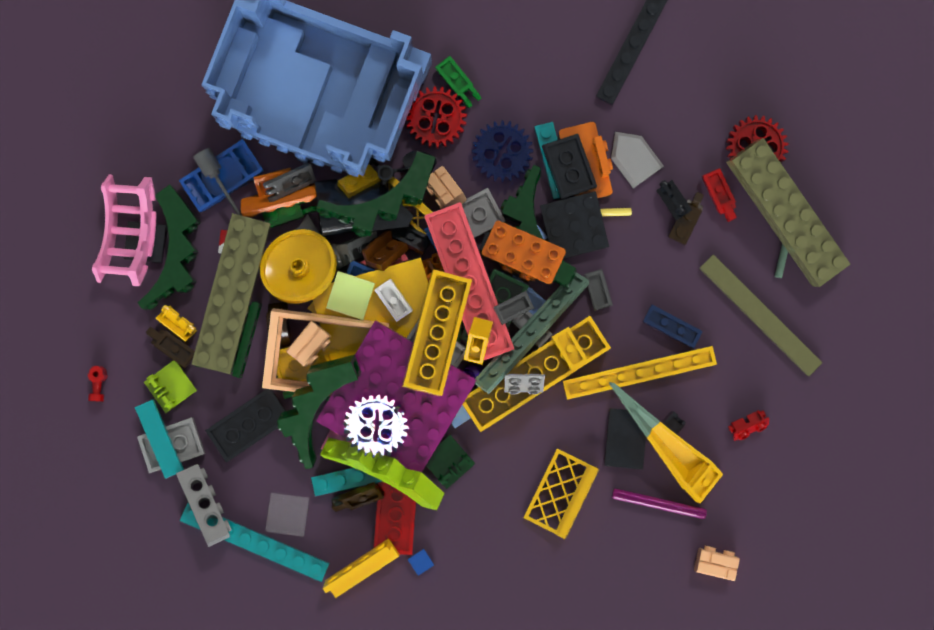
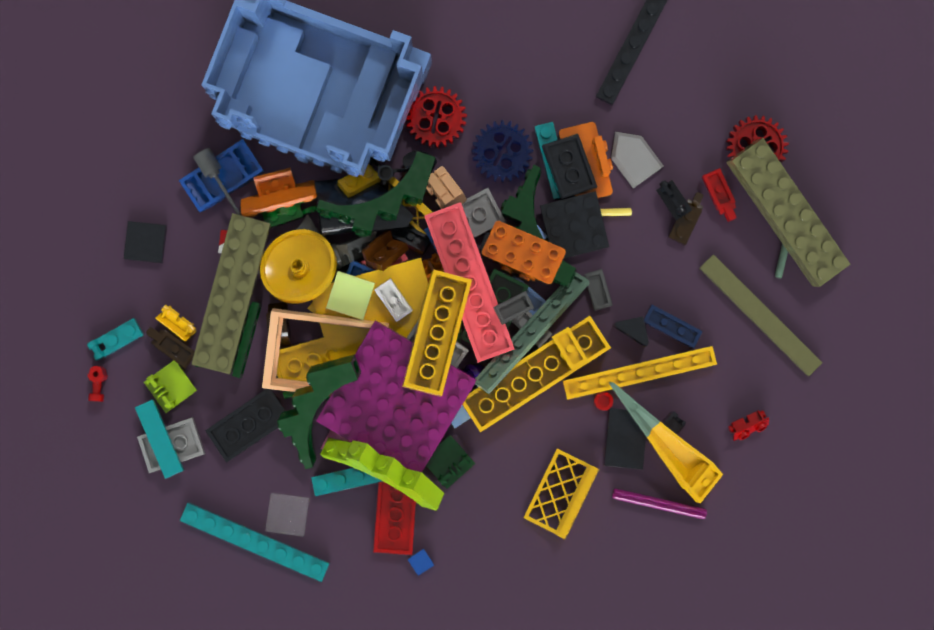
bright pink fence [92,174,156,286] -> none
dark green arch [137,184,200,310] -> none
light grey brick [176,464,231,547] -> none
dark grey hinge [263,163,316,202] -> none
light nougat brick [286,321,331,366] -> none
yellow fence [323,539,400,598] -> none
dark brown hinge [331,482,385,512] -> none
gear [343,394,409,458] -> none
green hinge [435,56,482,108] -> none
yellow slope [464,317,493,365] -> none
light grey hinge [504,374,545,395] -> none
light nougat brick [694,545,740,581] -> none
none -> teal plate [87,318,144,361]
none -> red tile [594,391,613,411]
none -> black slope [612,316,649,347]

